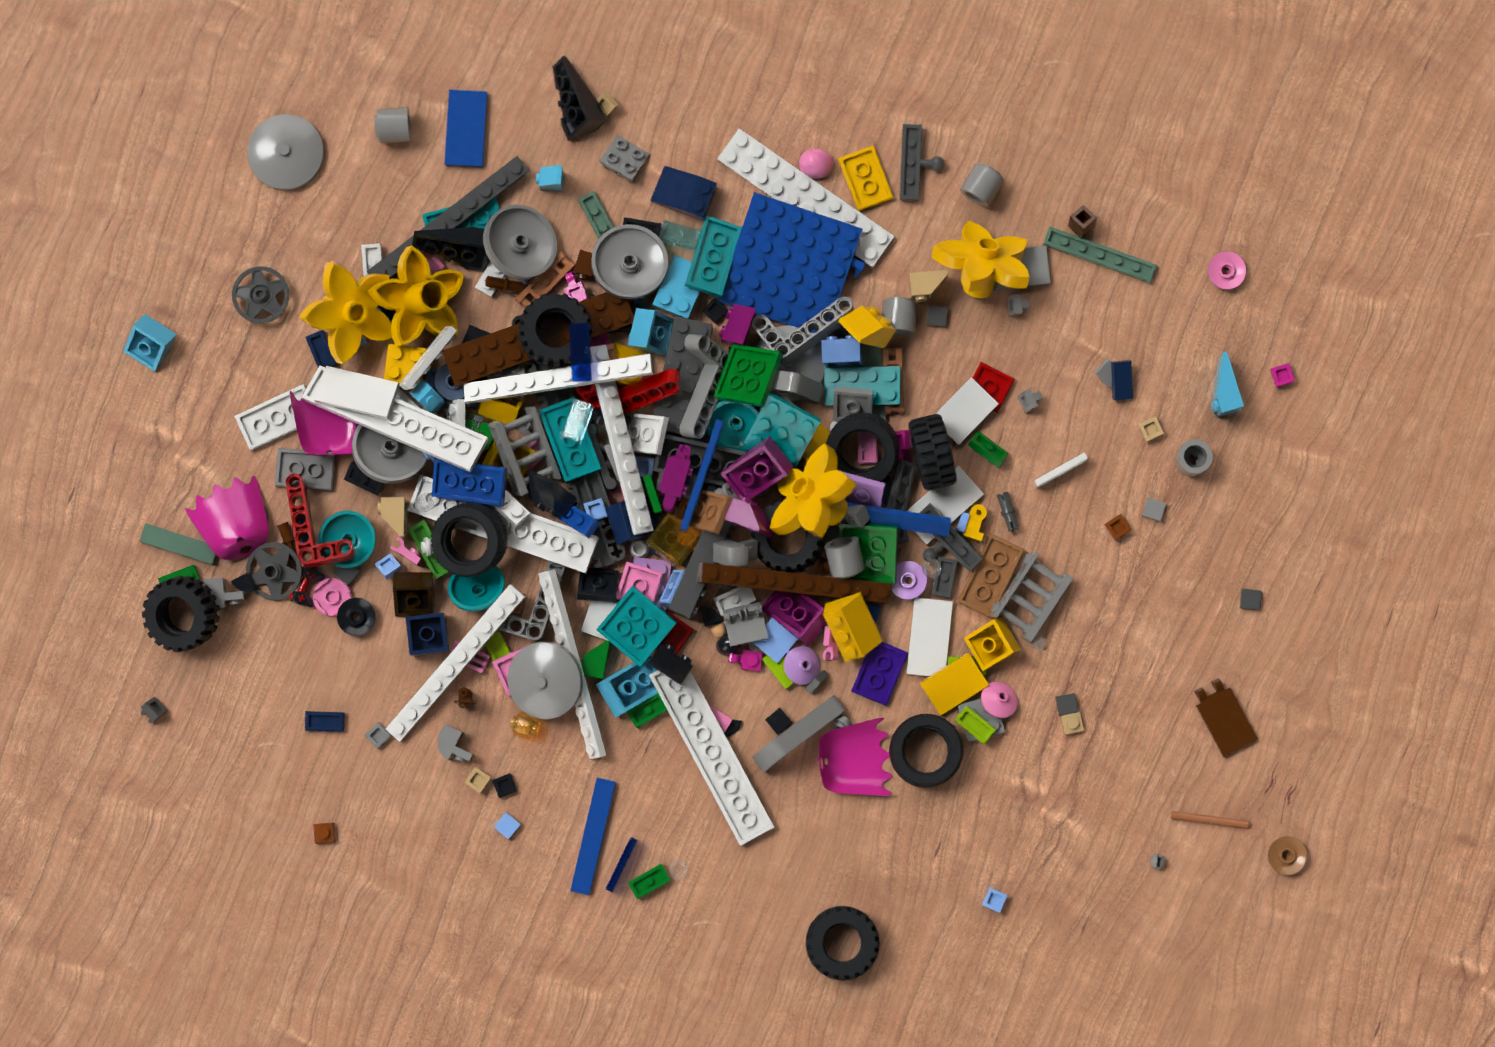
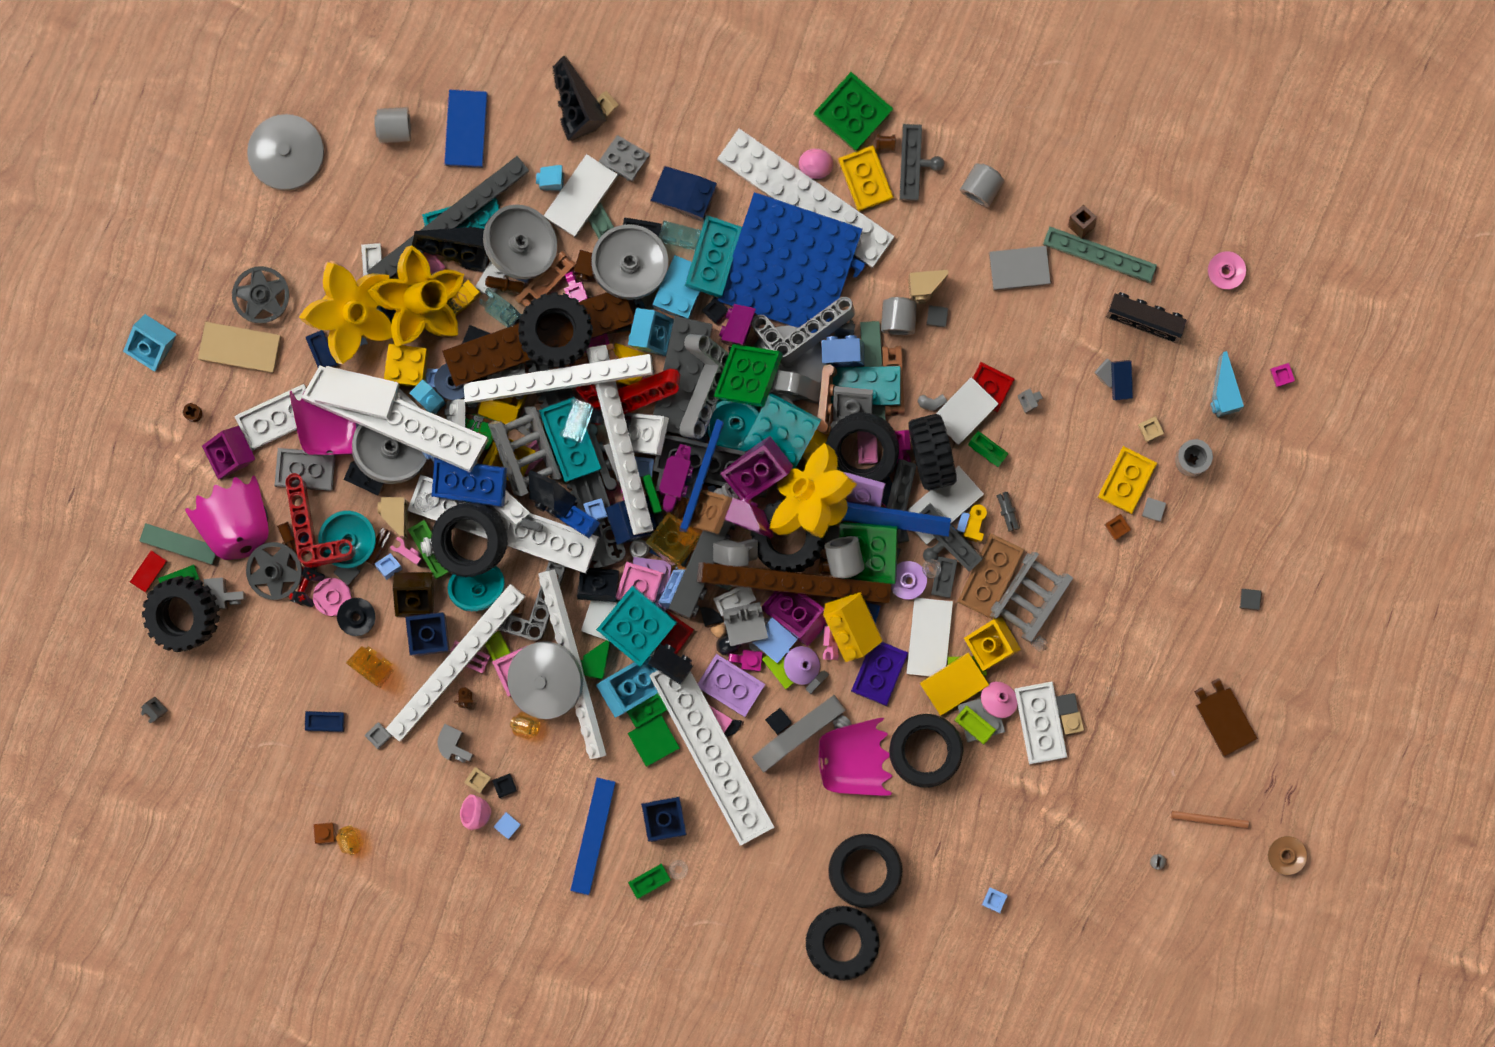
black tile [231,572,257,592] -> none
white plate [399,326,457,390] -> none
clear blue plate [569,323,592,382] -> none
clear blue tile [606,837,638,893] -> none
yellow slope [838,305,896,349] -> none
light grey slope [845,505,870,528] -> none
yellow plant [931,221,1030,298] -> none
light grey tile [1008,294,1030,317] -> none
white tile [1033,452,1088,488] -> none
none -> red tile [130,550,168,593]
none -> reddish brown bush [183,403,202,422]
none -> tan tile [198,322,281,373]
none -> magenta slope [202,426,256,480]
none -> clear yellow head [336,825,364,855]
none -> clear yellow slope [346,646,394,688]
none -> reddish brown axle [366,528,391,566]
none -> yellow leg [446,280,481,316]
none -> bright pink hat [460,795,491,830]
none -> clear light blue hinge [479,288,521,327]
none -> dark grey tile [520,518,544,532]
none -> white tile [544,154,618,238]
none -> green tile [628,715,680,767]
none -> dark blue brick [641,797,687,842]
none -> lavender plate [698,654,765,717]
none -> green plate [813,72,894,152]
none -> nougat plate [817,364,837,435]
none -> black tyre [828,834,903,908]
none -> reddish brown bush [876,134,896,152]
none -> light grey arm [918,394,947,411]
none -> white tile [1014,682,1067,764]
none -> yellow tile [1097,446,1157,515]
none -> black slope [1106,292,1187,344]

